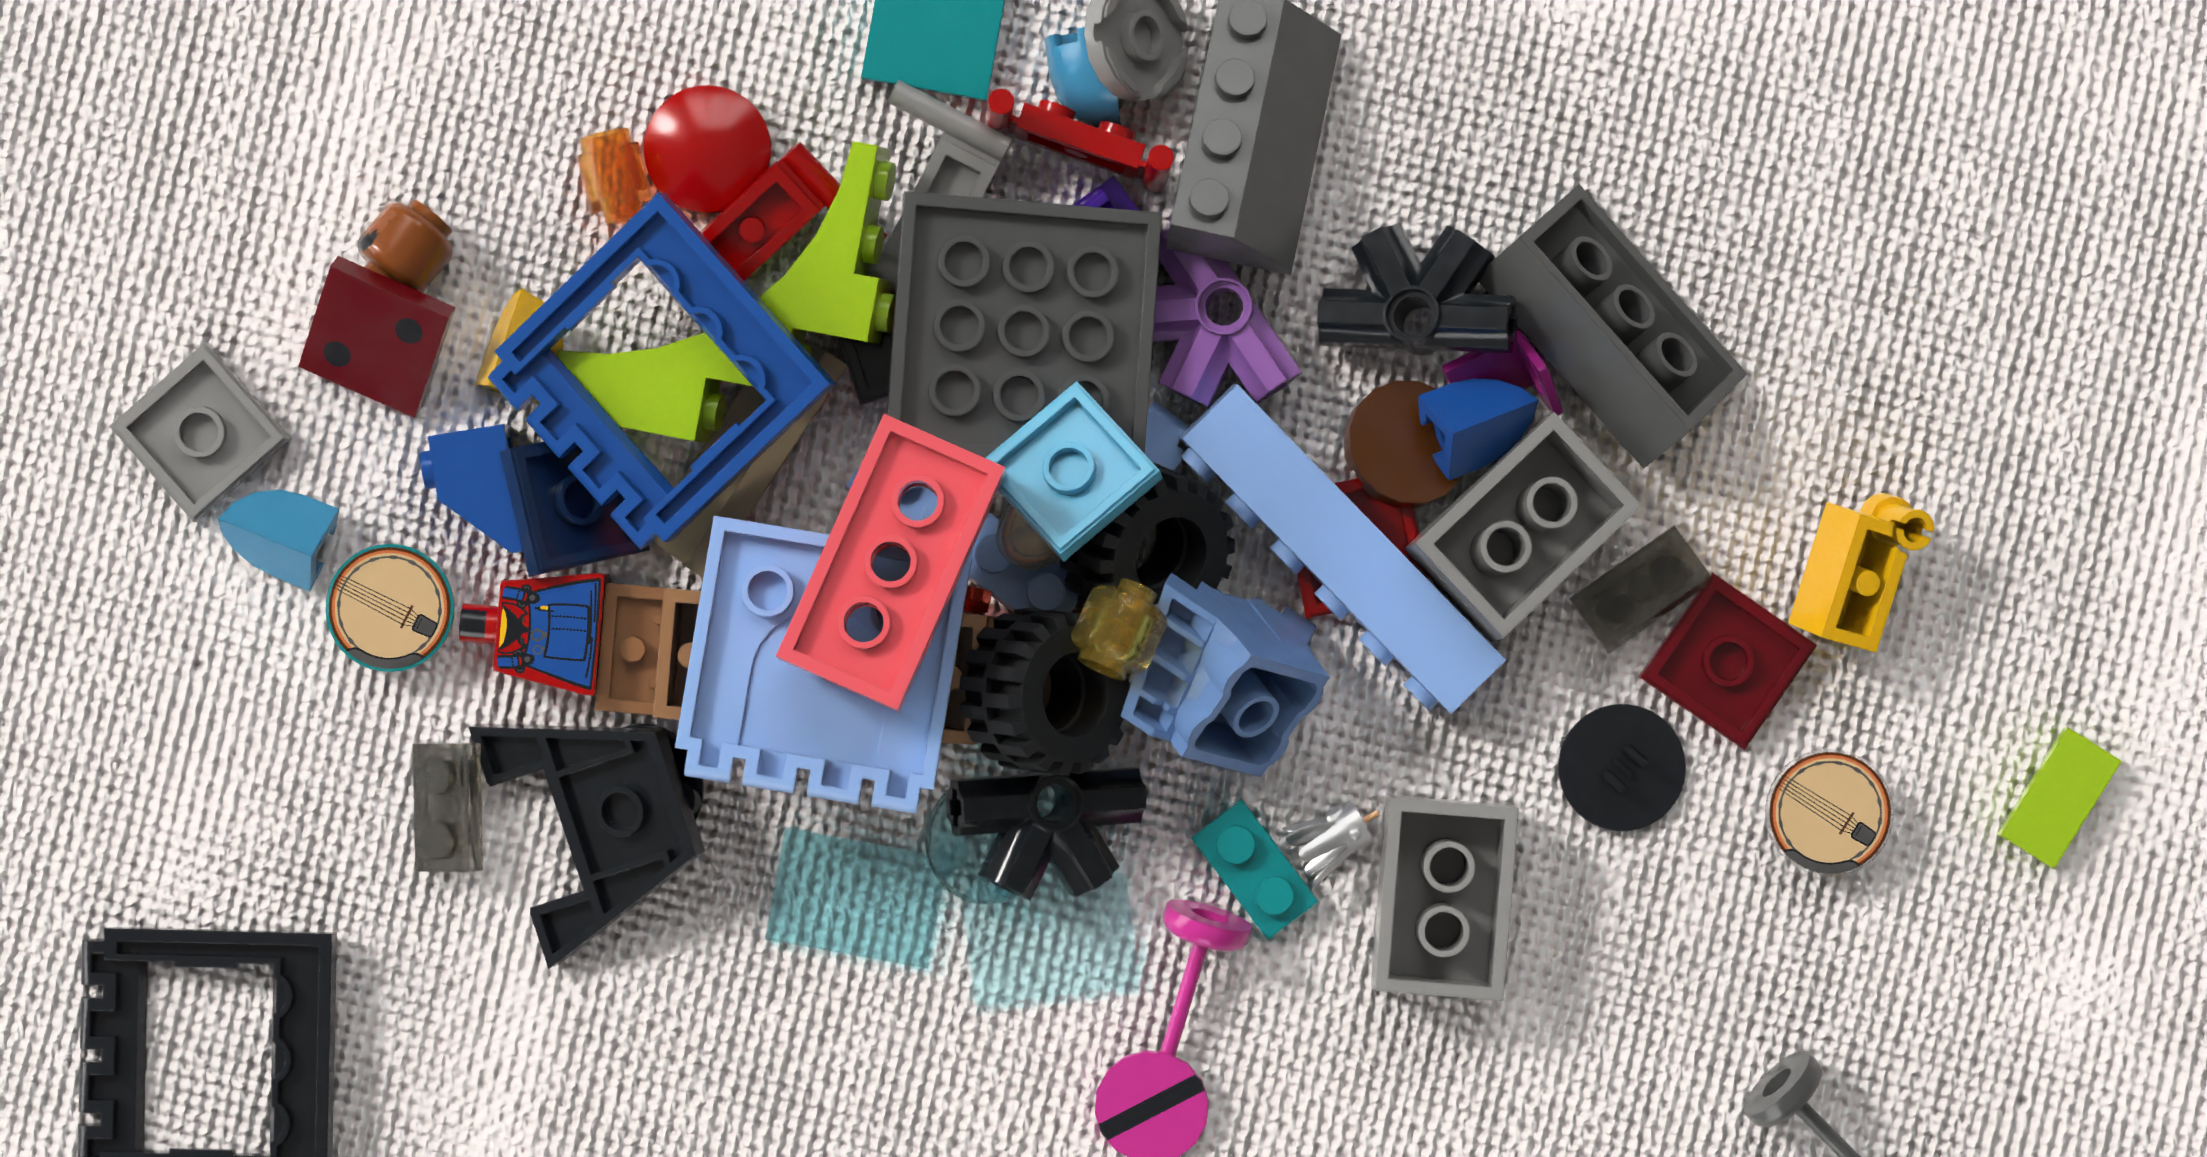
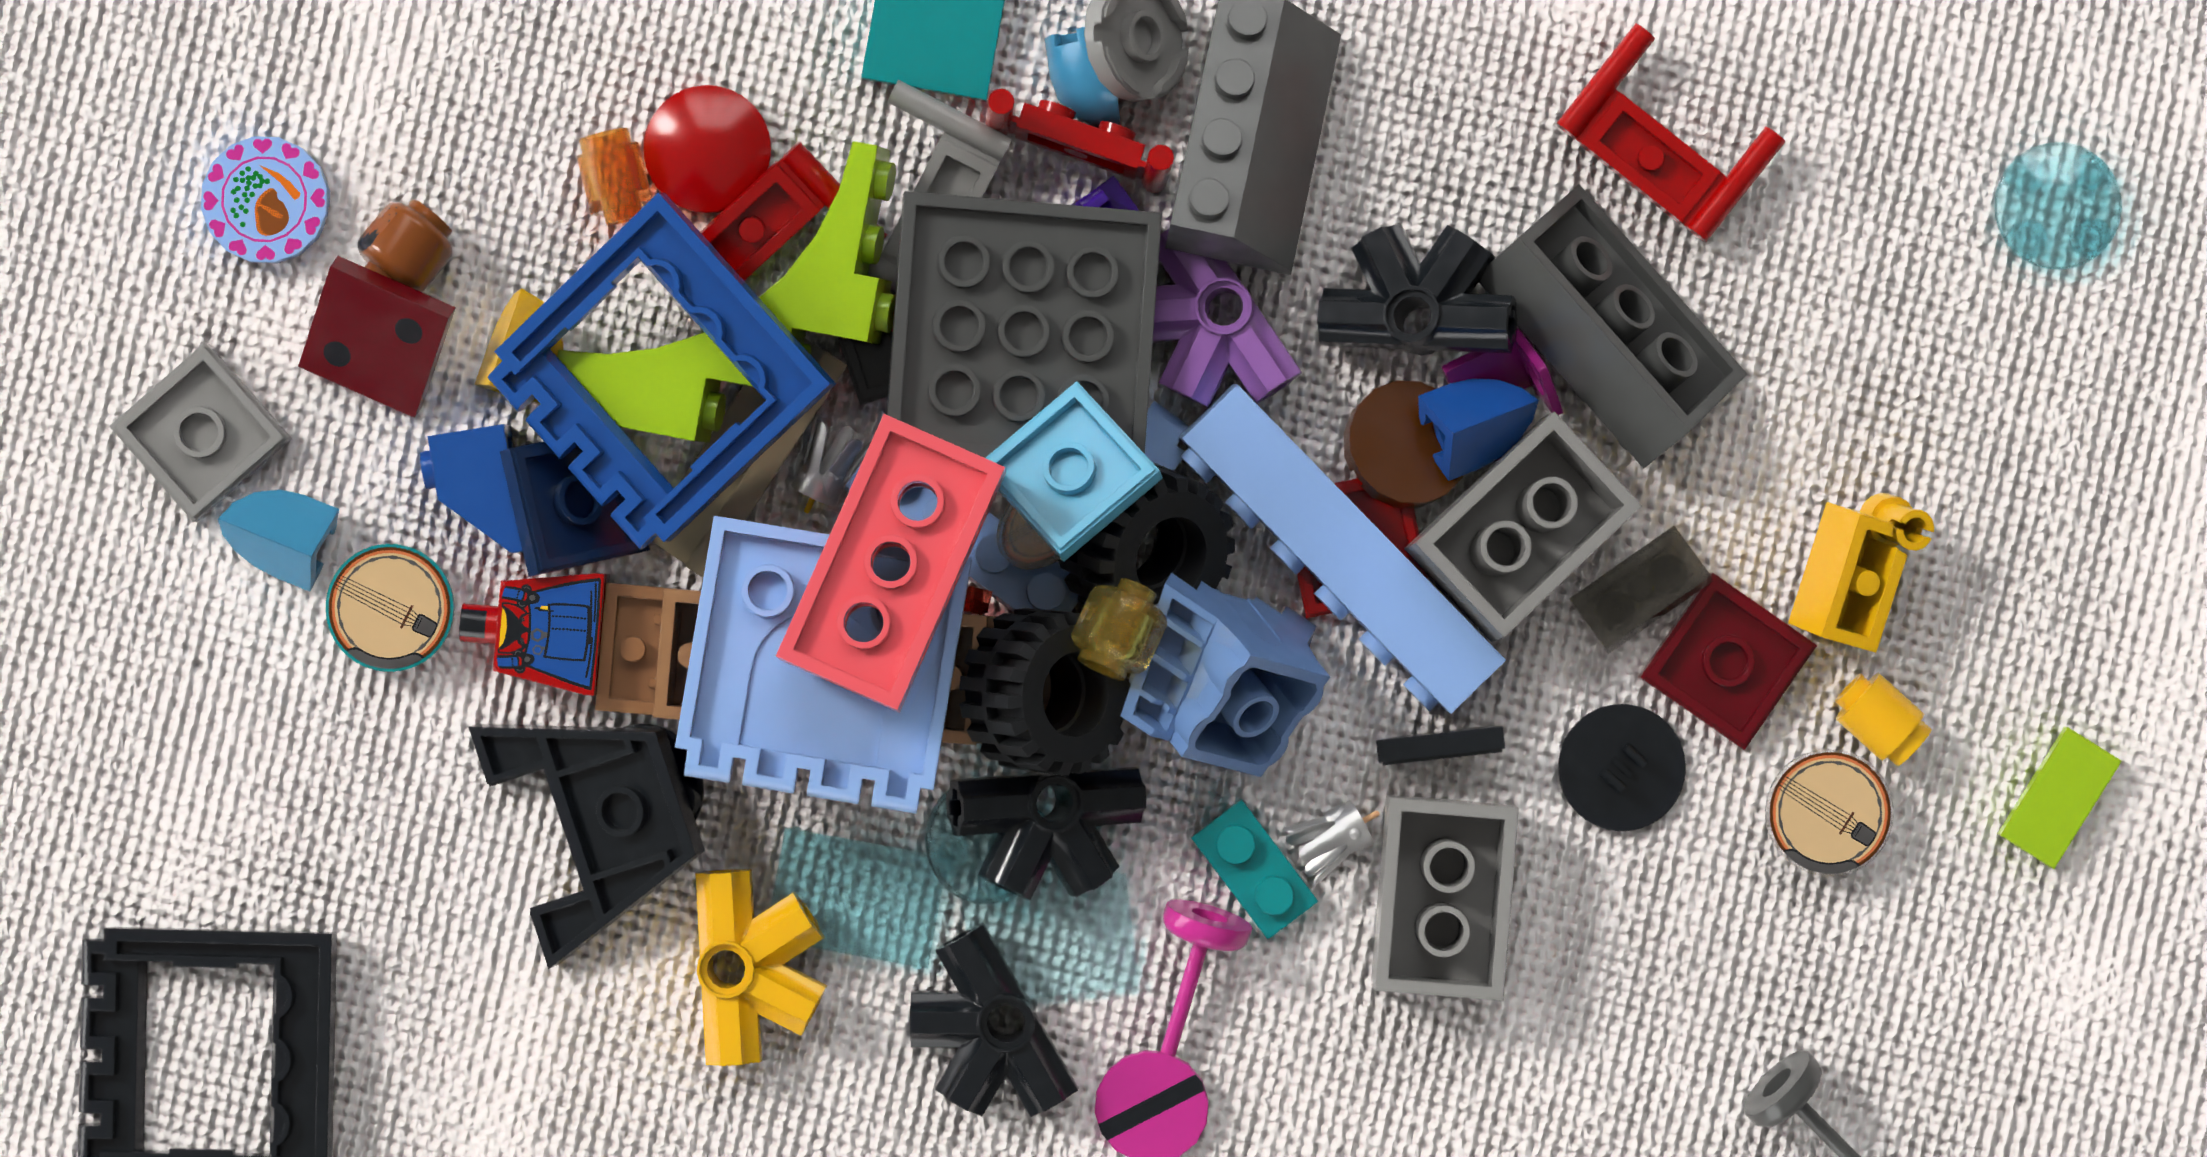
clear smoke plate [412,743,483,872] -> none
none -> tile [201,136,330,264]
none -> yellow piece [695,869,828,1066]
none -> flat silver piece [791,414,871,514]
none -> black piece [910,922,1079,1117]
none -> black tile [1376,726,1505,765]
none -> red plate [1556,23,1785,242]
none -> yellow brick [1835,672,1932,767]
none -> clear light blue dish [1994,142,2122,270]

